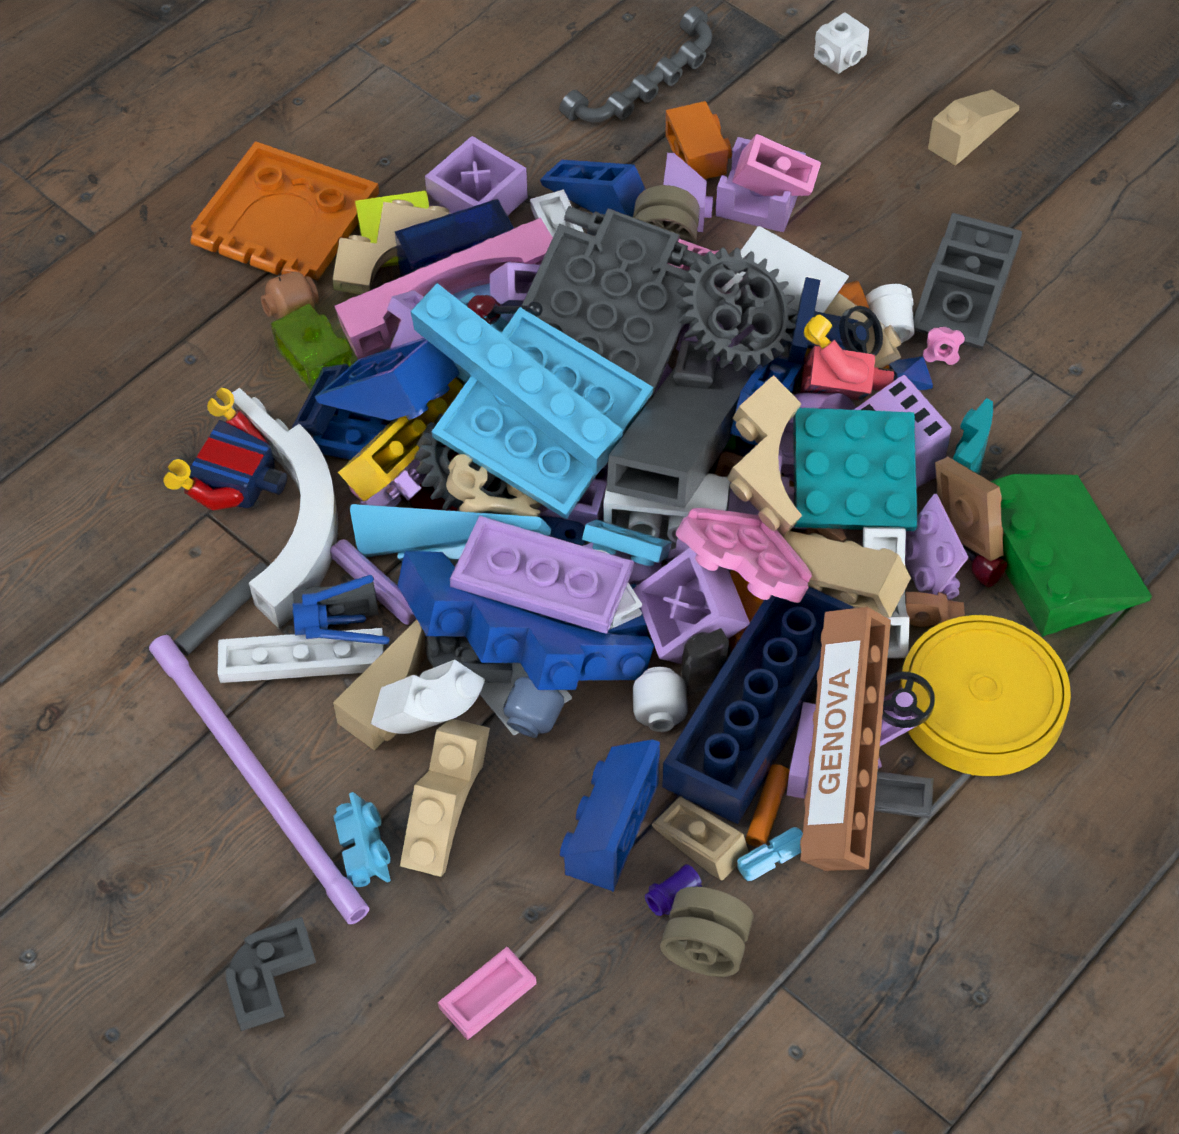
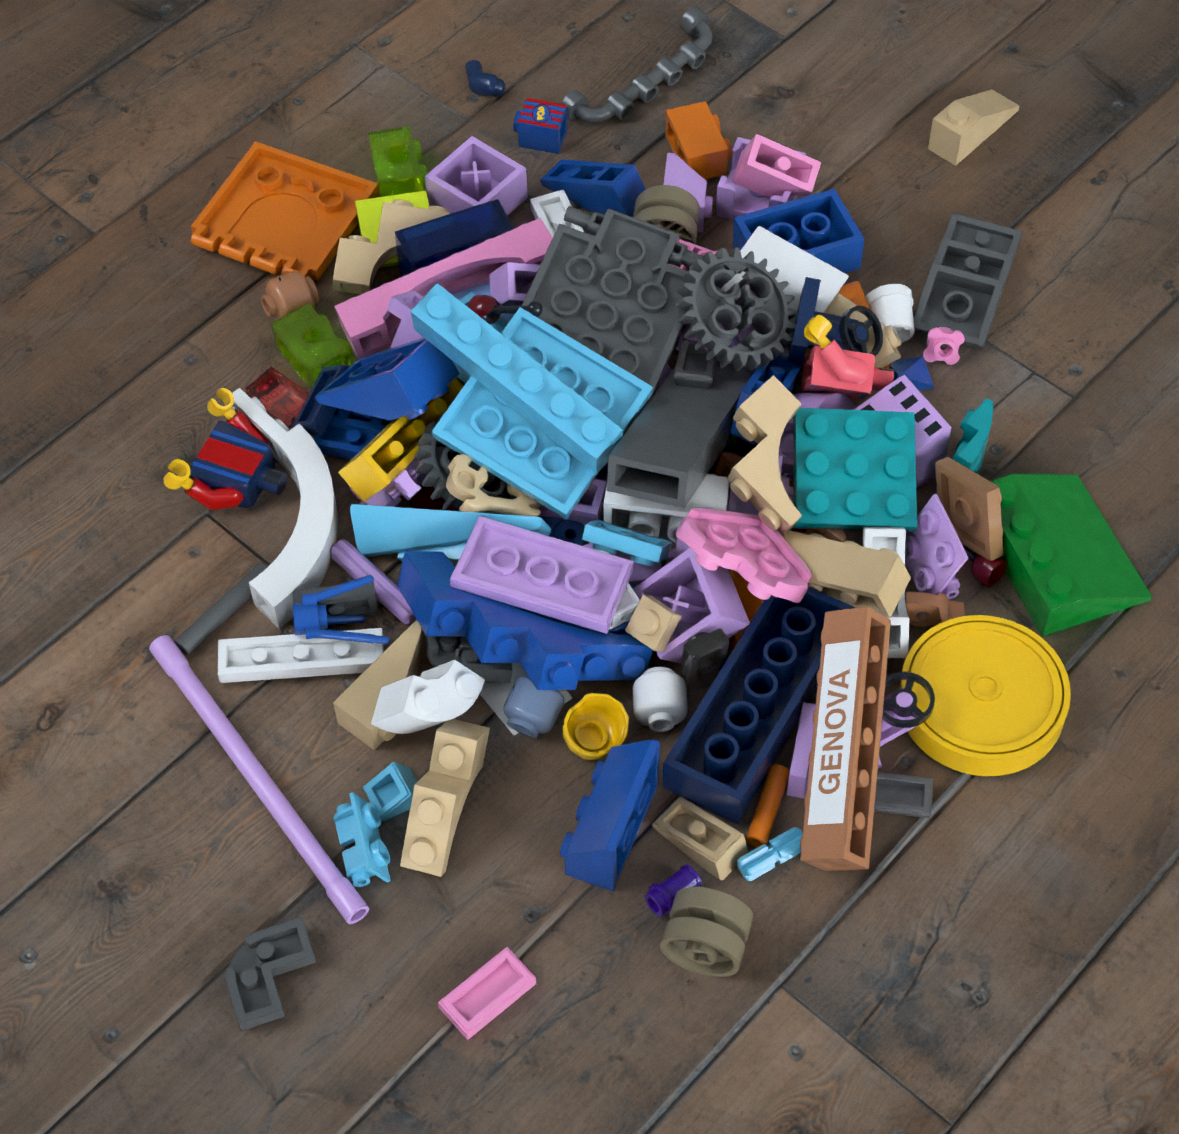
white brick [814,12,869,74] -> none
none -> clear red tile [245,366,309,429]
none -> medium azure slope [363,762,418,821]
none -> clear neon green brick [368,126,427,197]
none -> dark blue arm [465,60,505,97]
none -> blue brick [513,98,568,154]
none -> yellow hair [563,693,629,760]
none -> tan plate [625,594,682,652]
none -> blue brick [732,188,865,273]

